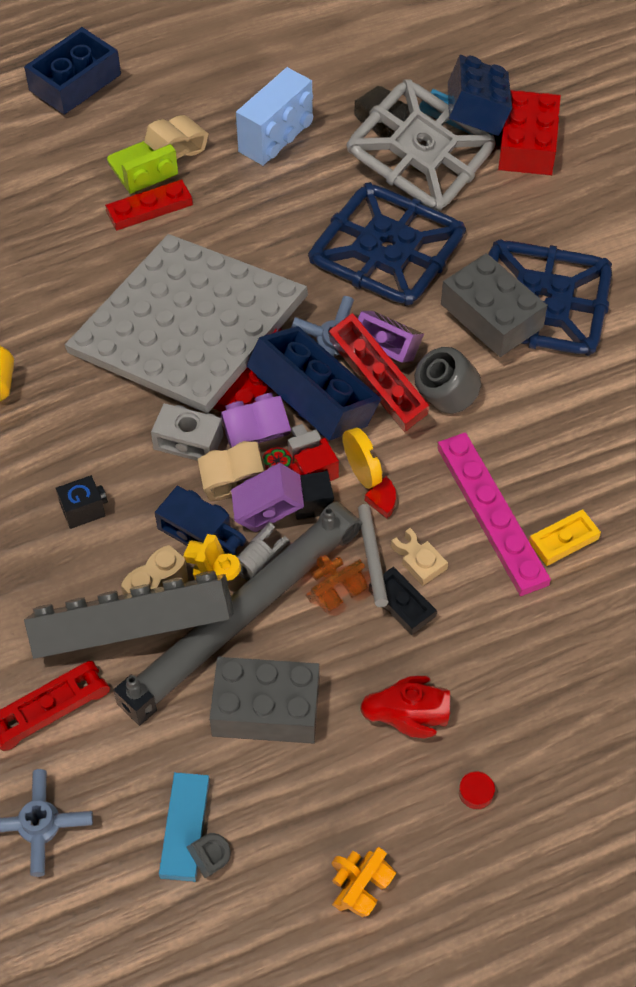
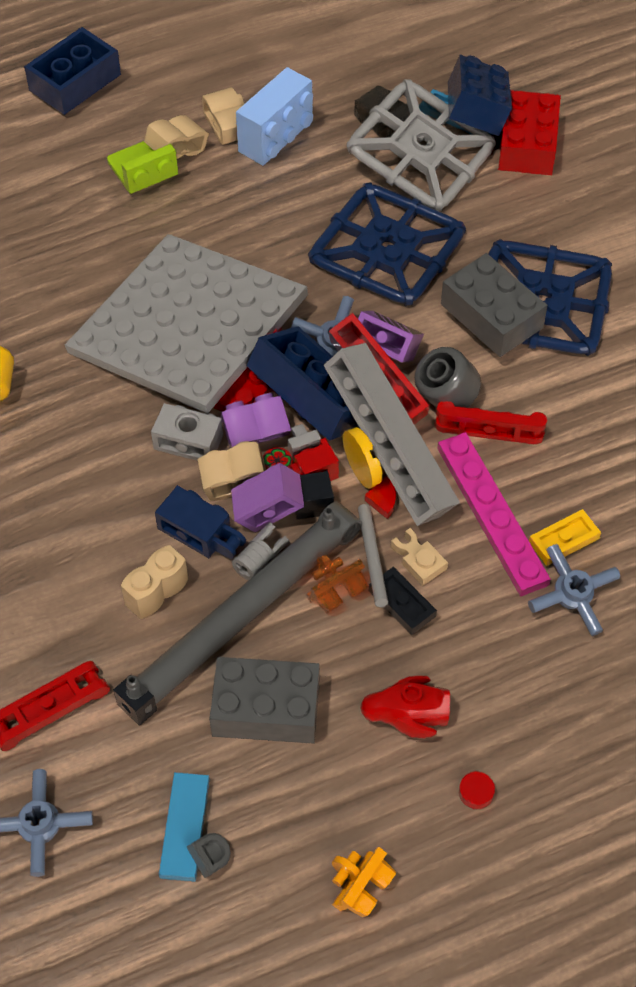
dark grey brick [24,571,234,659] -> none
black brick [56,475,108,529] -> none
red plate [105,179,193,231] -> none
yellow hips [183,534,241,581] -> none
none -> tan brick [202,87,244,145]
none -> light grey brick [323,343,460,526]
none -> red plate [435,401,547,444]
none -> sand blue bar [528,544,620,636]

